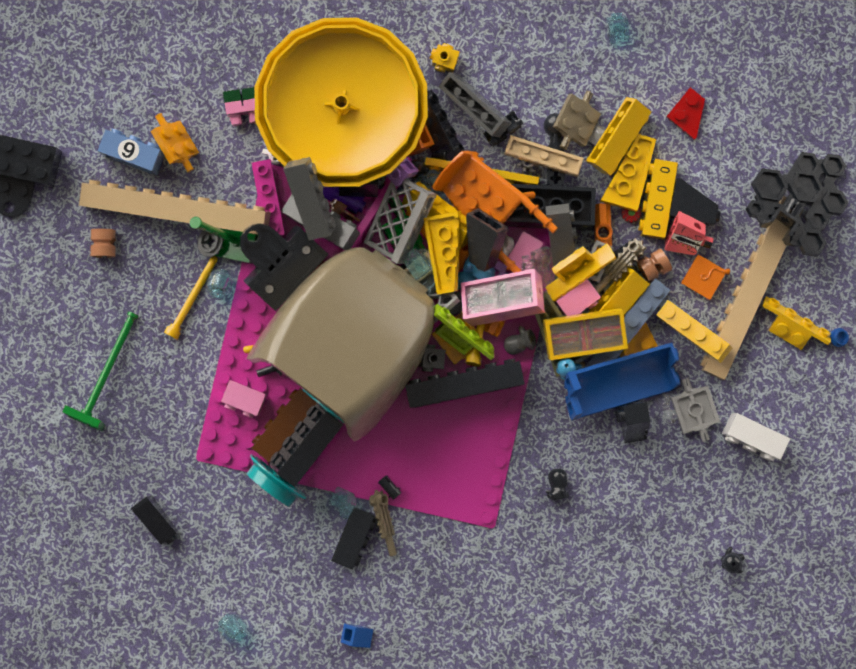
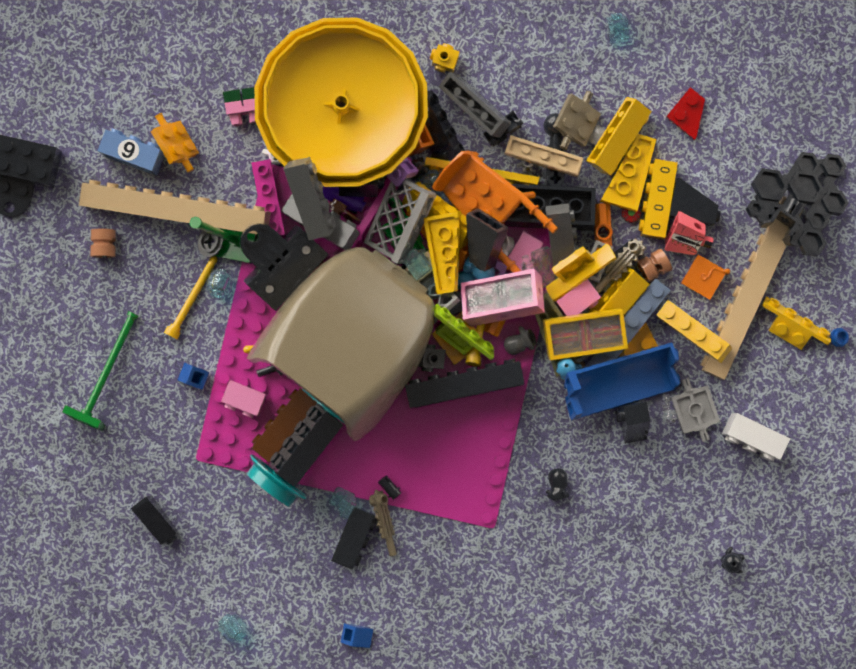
none -> blue brick [178,362,209,390]

